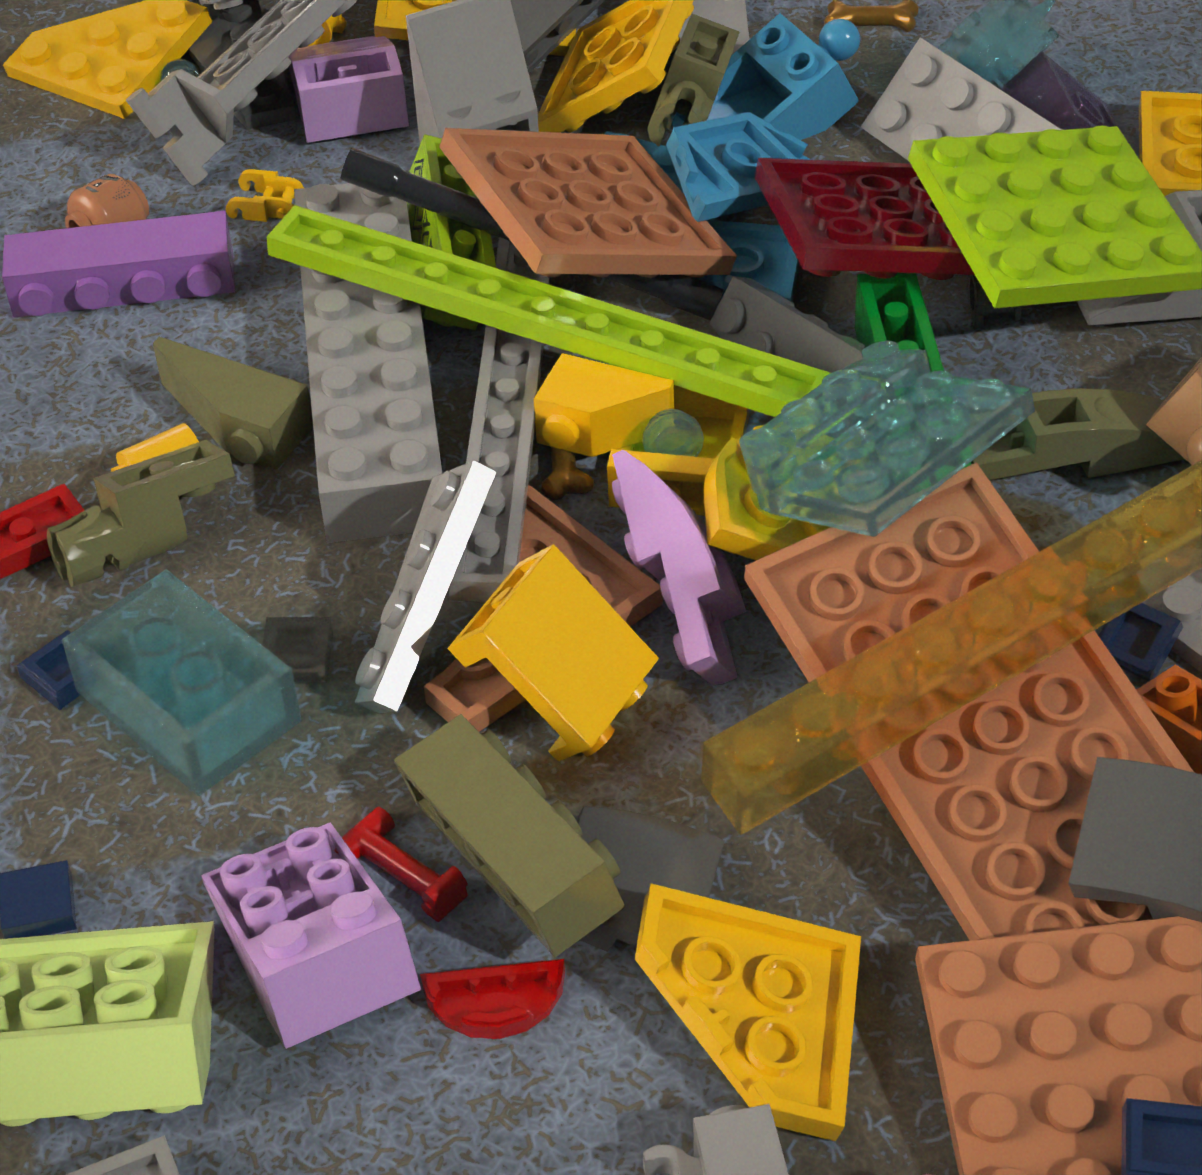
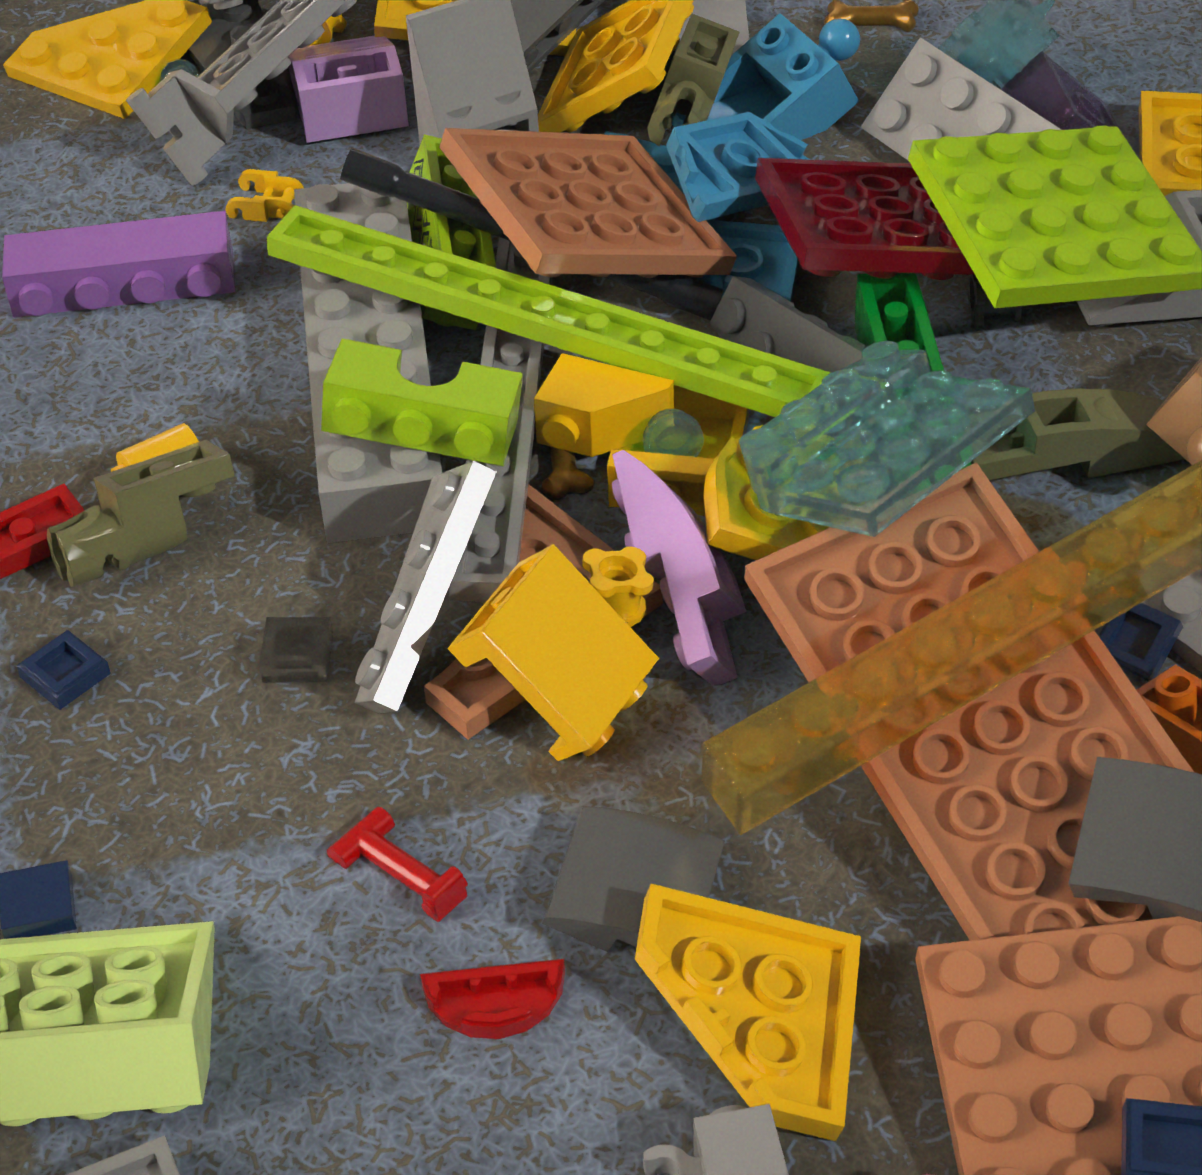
clear light blue brick [62,569,302,796] -> none
nougat head [65,174,149,228] -> none
olive slope [153,336,313,470] -> none
lavender slope [201,822,421,1049] -> none
olive brick [394,714,625,958] -> none
none -> lime arch [321,338,523,466]
none -> yellow brick [582,546,654,627]

